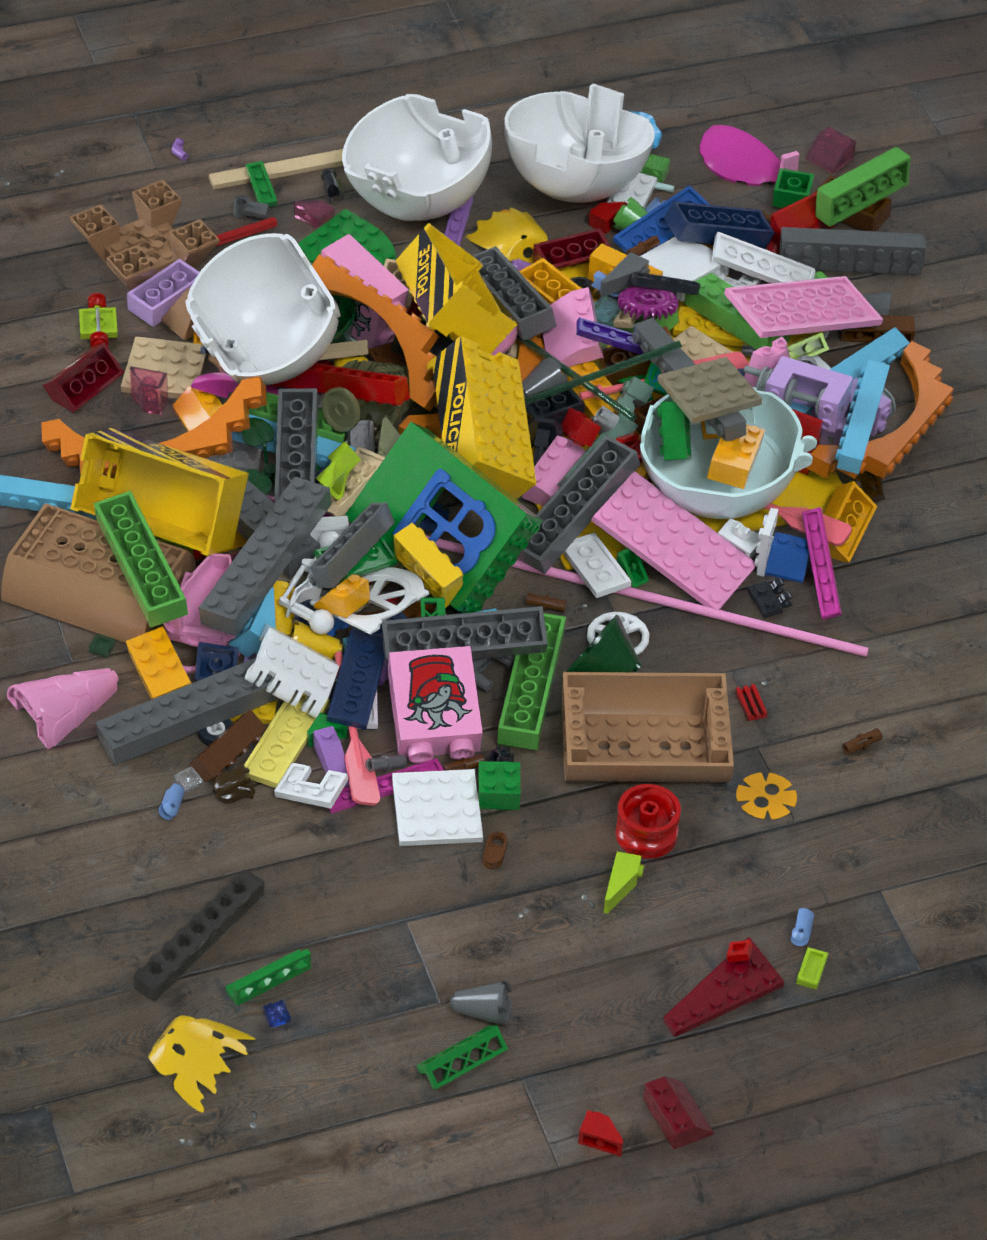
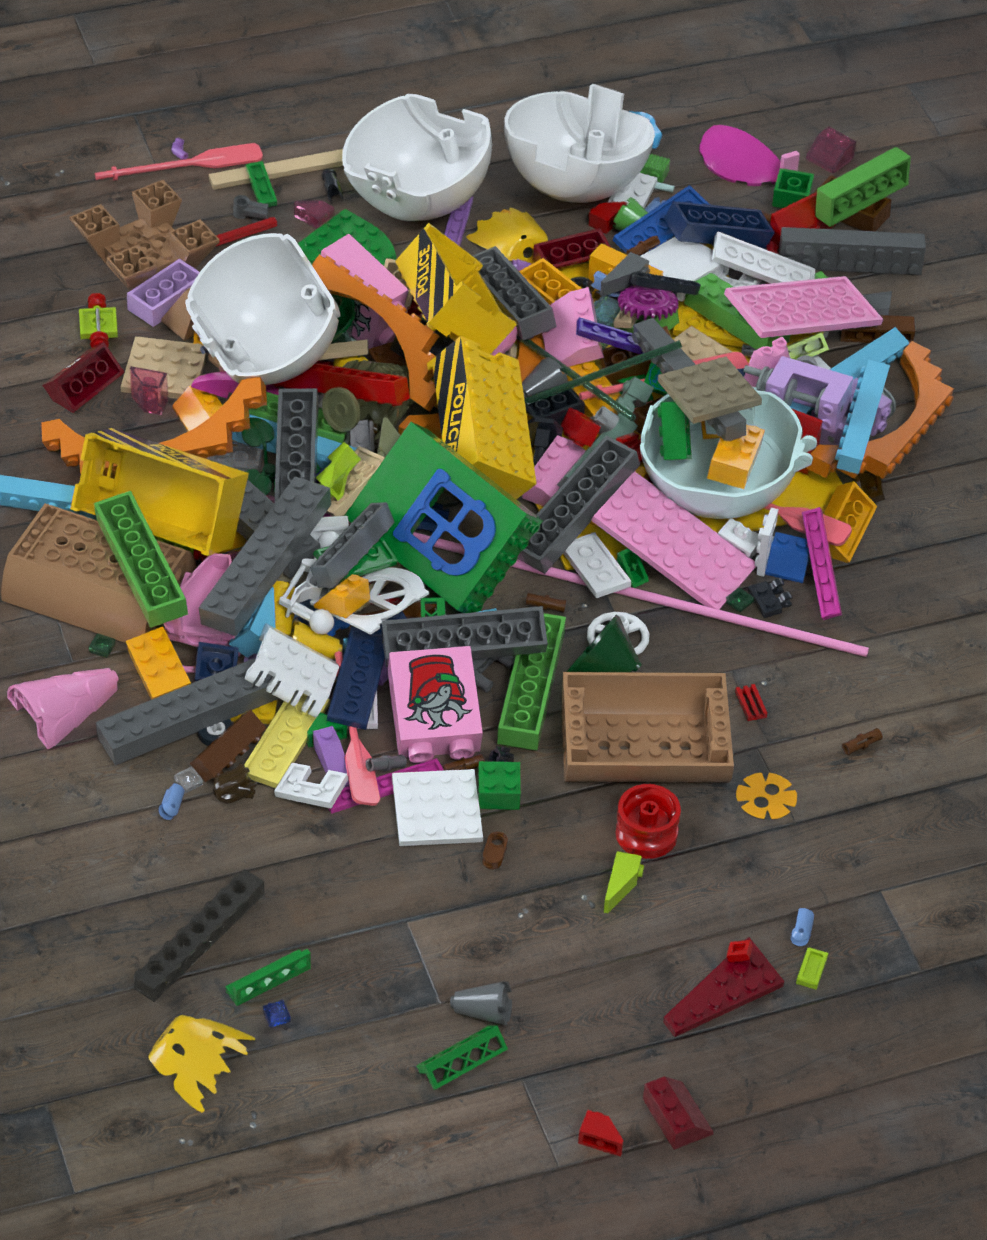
yellow slope [394,523,463,608] -> none
none -> coral piece [95,143,263,181]
none -> clear green plate [726,587,754,613]

